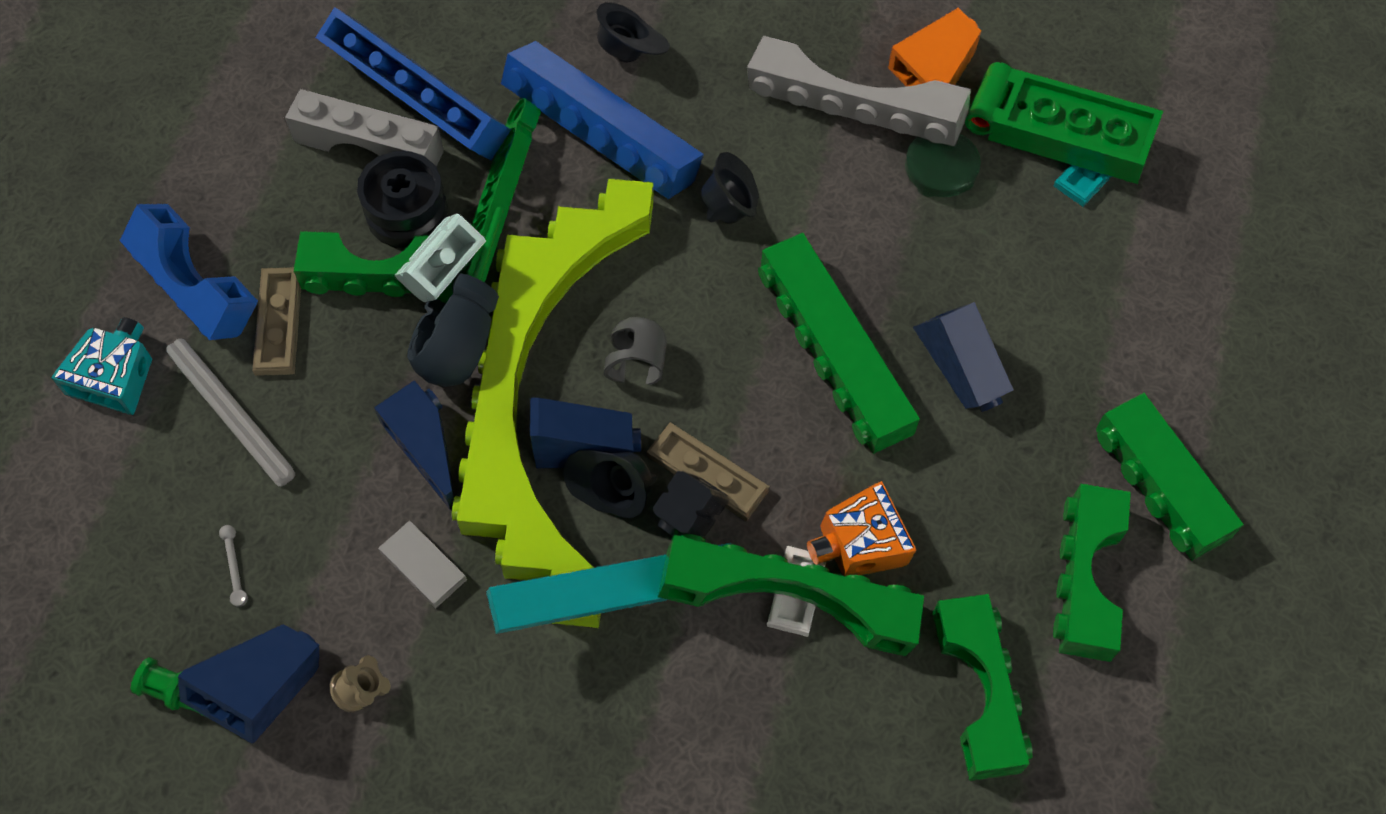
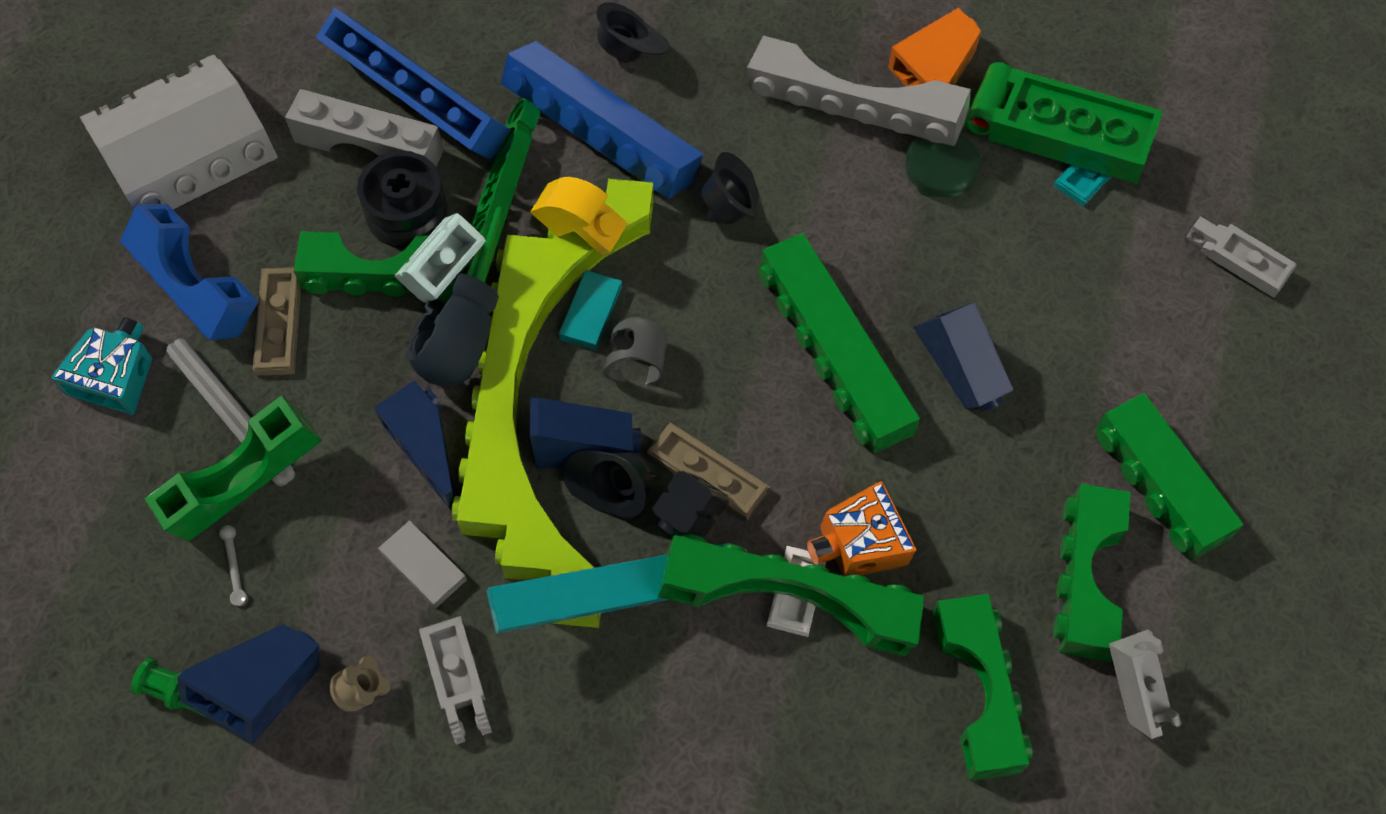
none -> light grey hinge [80,54,278,210]
none -> green arch [144,395,322,542]
none -> light grey hinge [419,616,492,744]
none -> yellow brick [530,177,628,255]
none -> teal tile [559,270,622,351]
none -> light grey hinge [1109,630,1181,739]
none -> light grey hinge [1186,216,1297,298]

